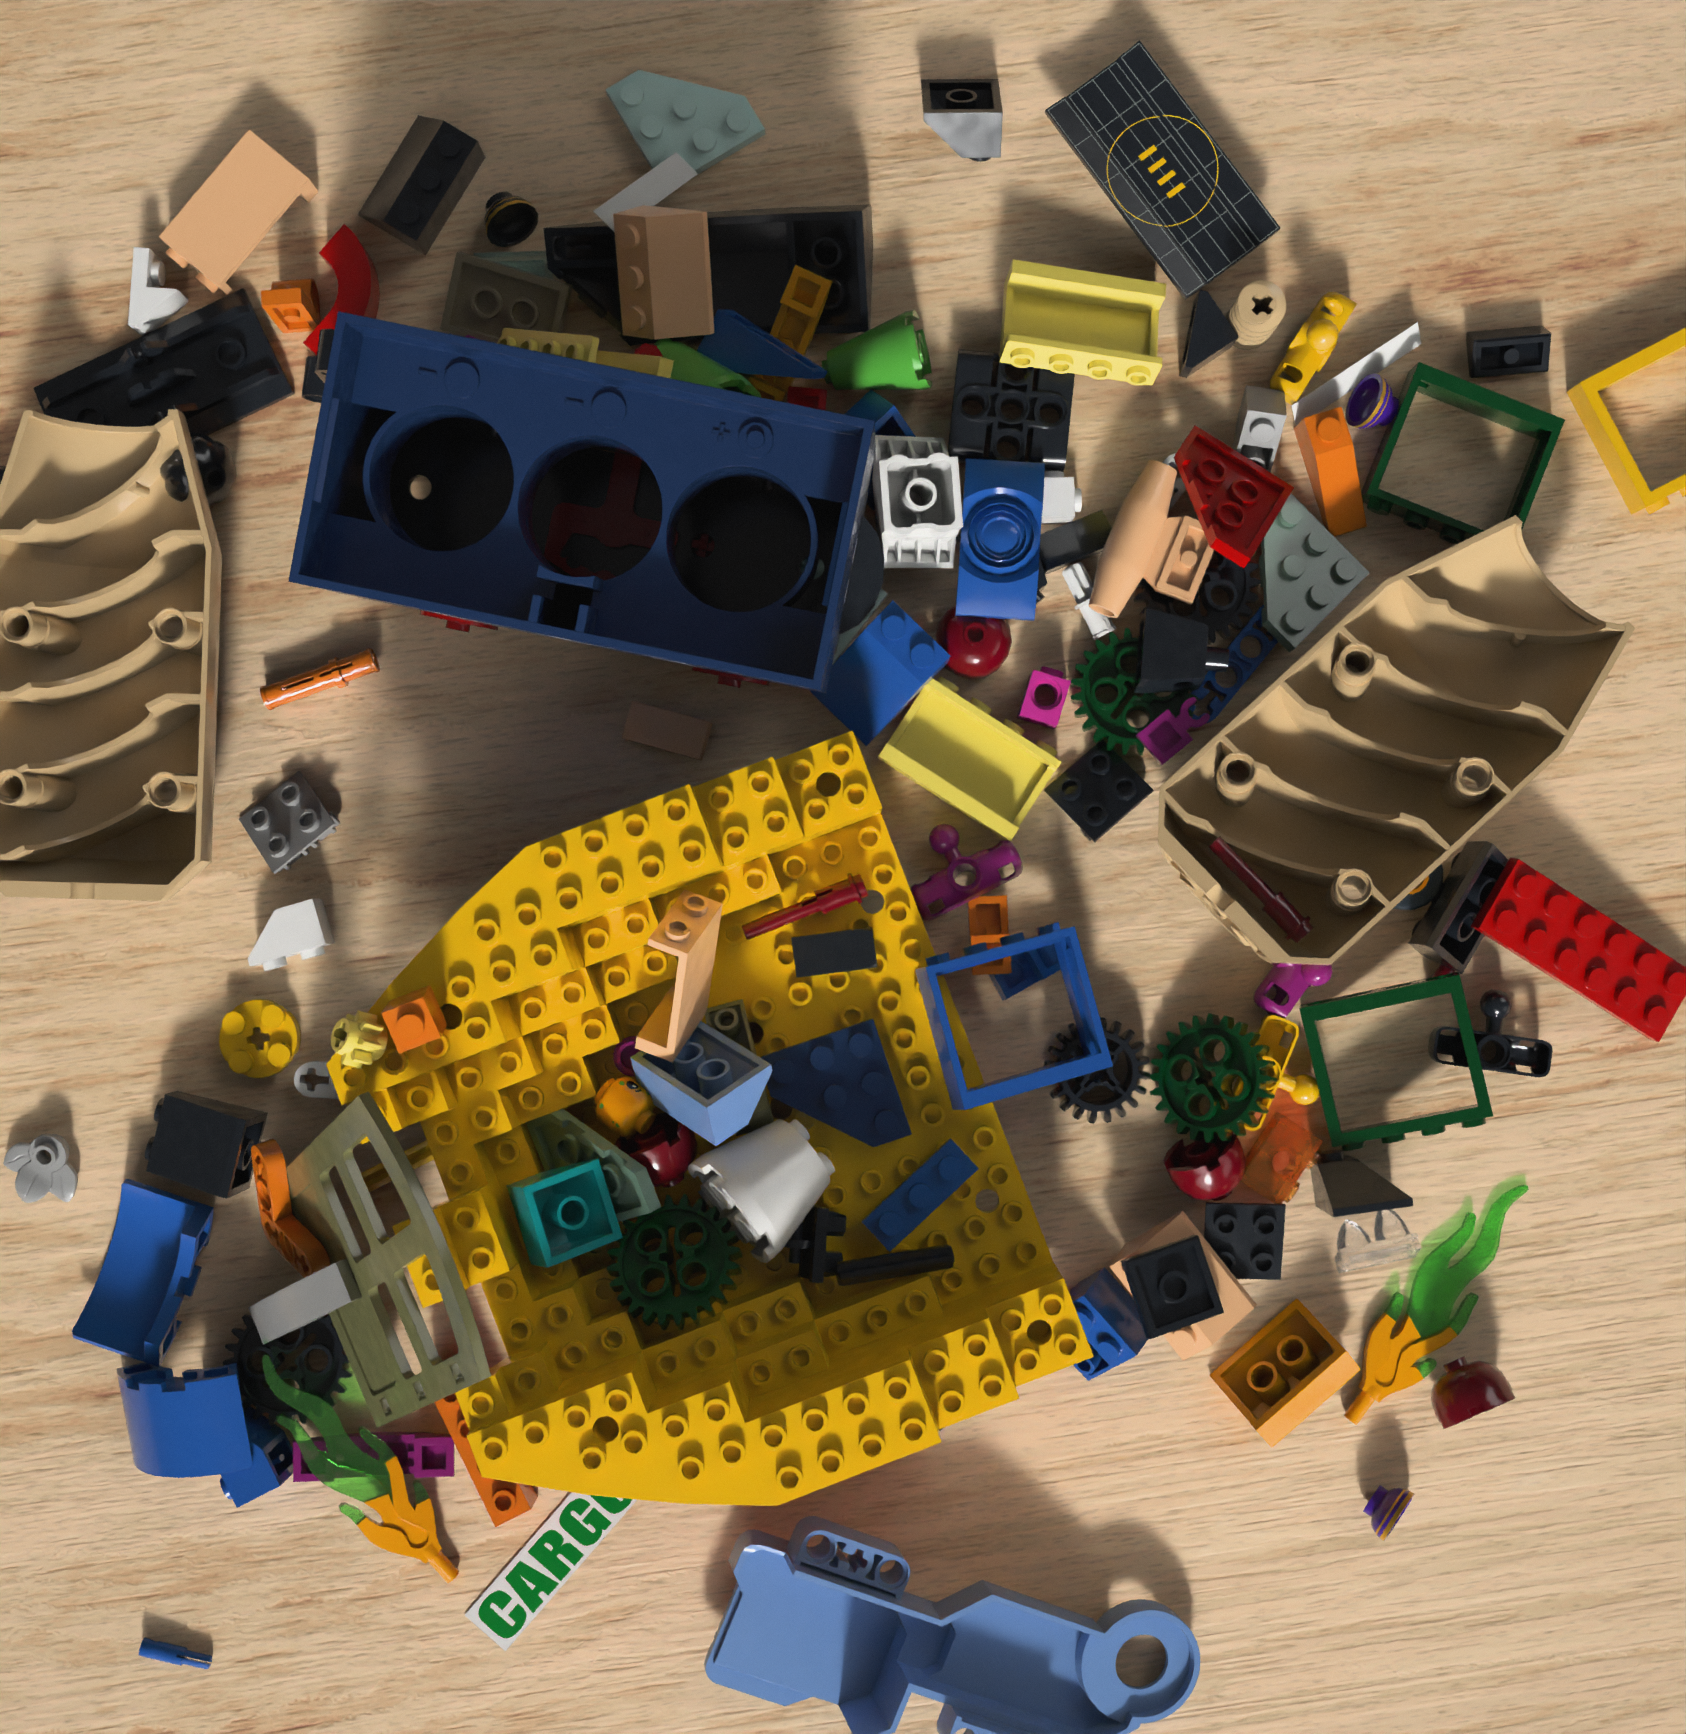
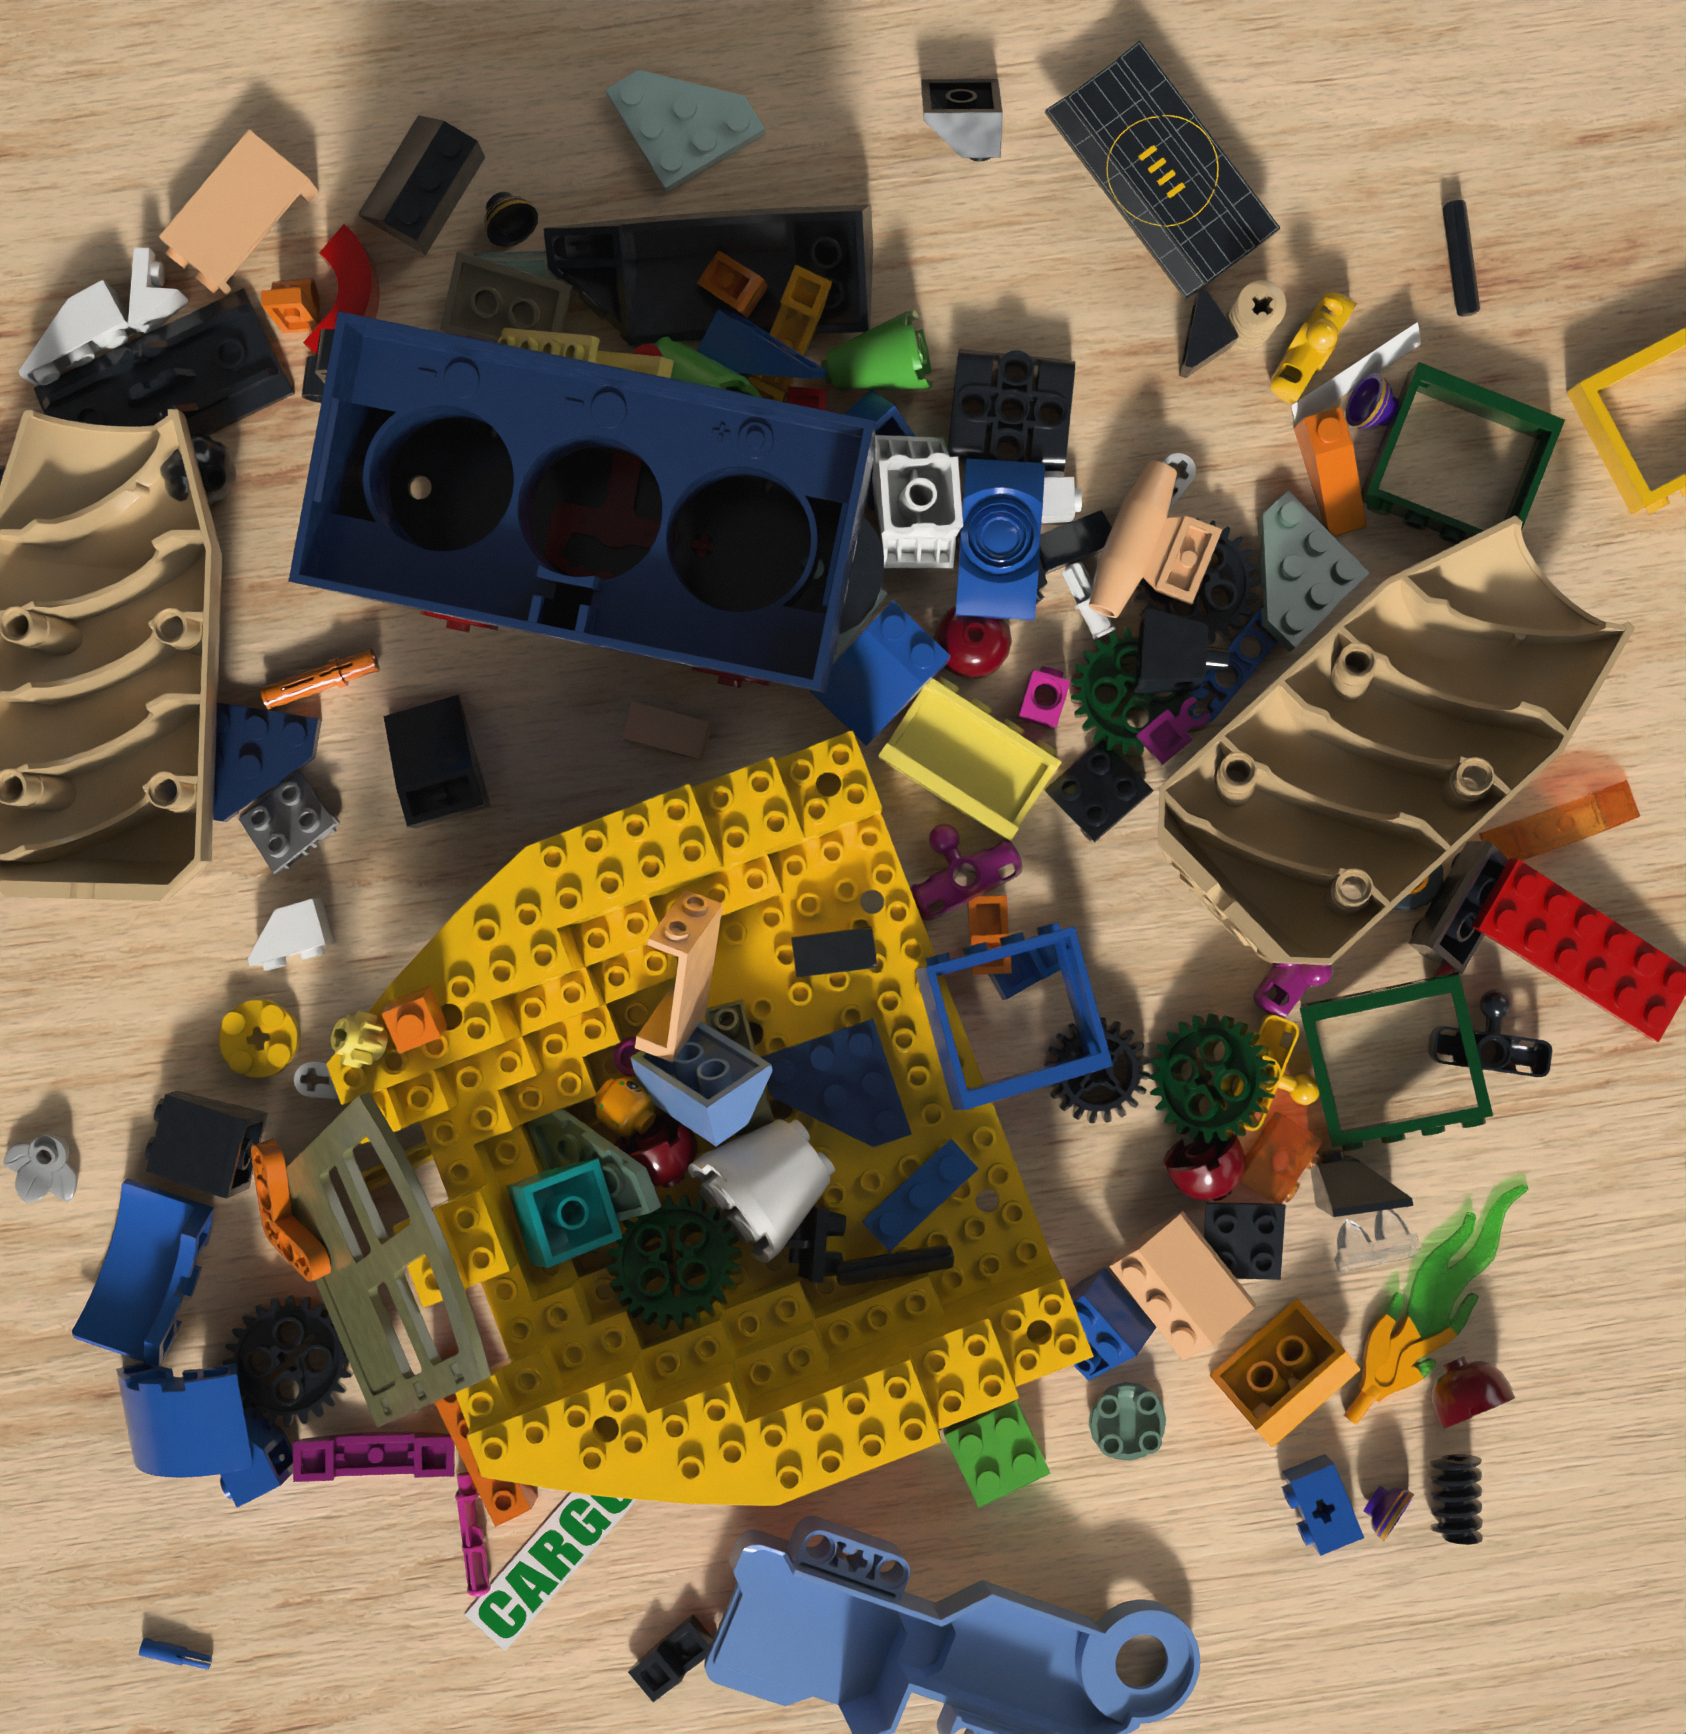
light grey slope [248,1259,362,1344] -> none
clear neon green piece [262,1355,459,1583] -> none
white sticker [593,152,698,232] -> none
light nougat slope [613,205,715,339] -> none
dark red pin [741,873,869,940] -> none
light yellow panel [999,259,1166,386] -> none
black tile [1121,1235,1224,1339] -> none
red plate [1173,425,1294,568] -> none
dark red pin [1209,836,1314,943] -> none
light grey slope [1233,385,1287,472] -> none
black slope [1466,326,1551,378] -> none
none -> white slope [18,280,136,386]
none -> dark blue plate [213,702,322,822]
none -> black slope [383,695,491,829]
none -> dark pink piece [455,1472,491,1597]
none -> black slope [628,1614,714,1702]
none -> orange slope [697,250,768,319]
none -> bright green brick [943,1400,1051,1508]
none -> sand green dish [1089,1382,1166,1461]
none -> blue brick [1281,1454,1364,1556]
none -> black piece [1430,1454,1483,1545]
none -> black axle [1443,200,1480,317]
none -> clear orange slope [1479,780,1640,861]

